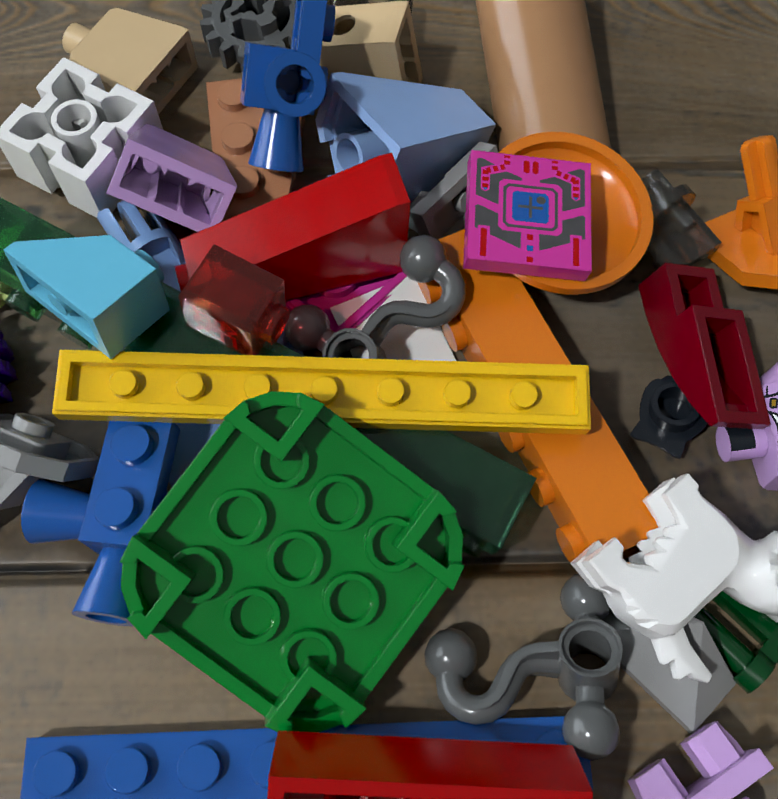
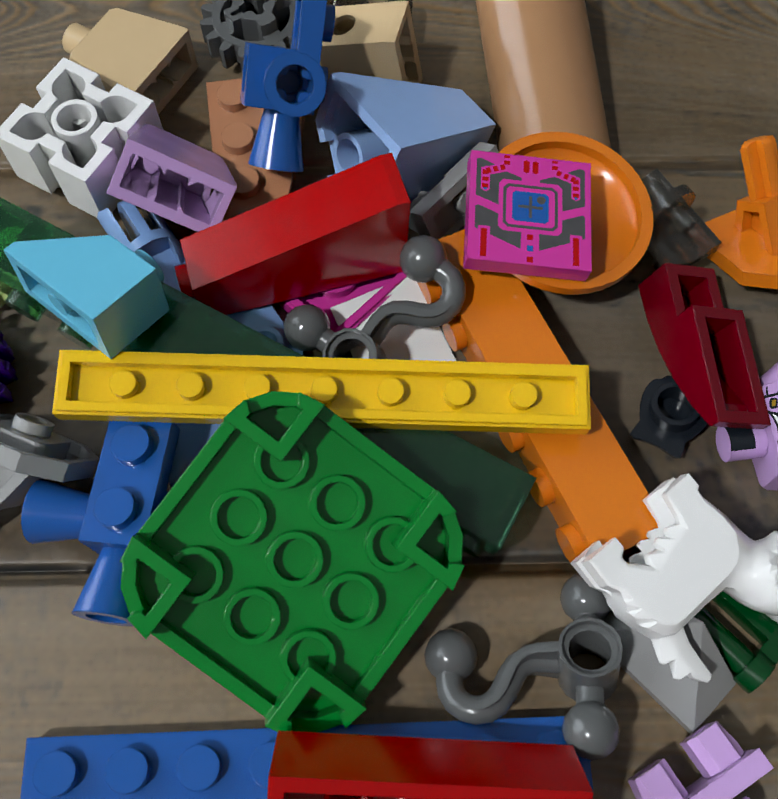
clear red brick [178,244,290,355] -> none

